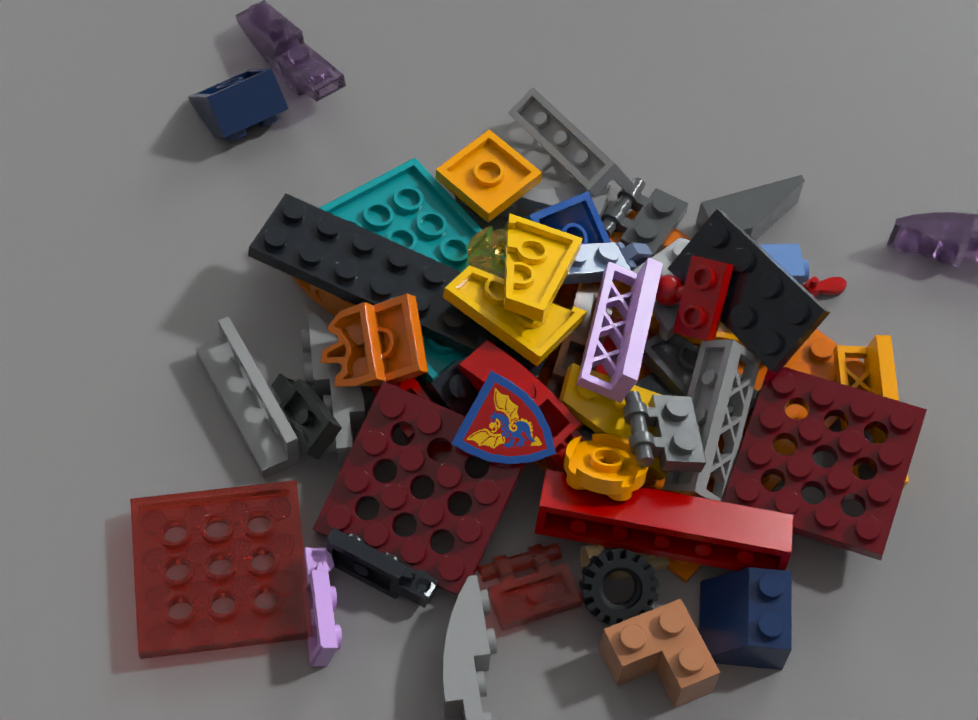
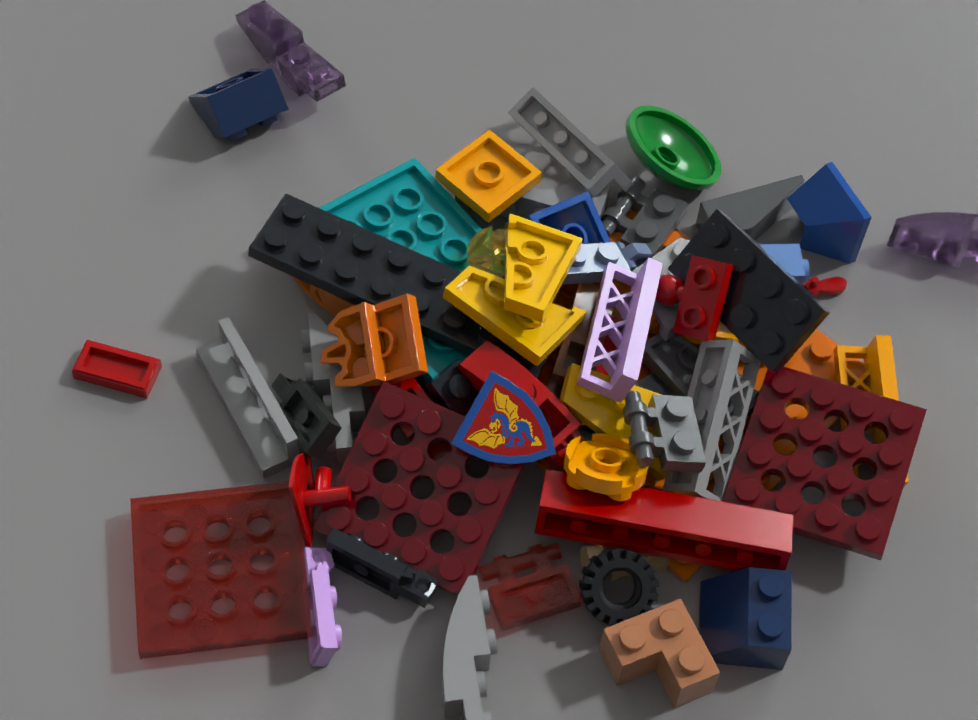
none -> red tile [71,340,162,399]
none -> red shield [288,452,351,548]
none -> green dish [625,105,721,190]
none -> blue slope [787,162,872,264]

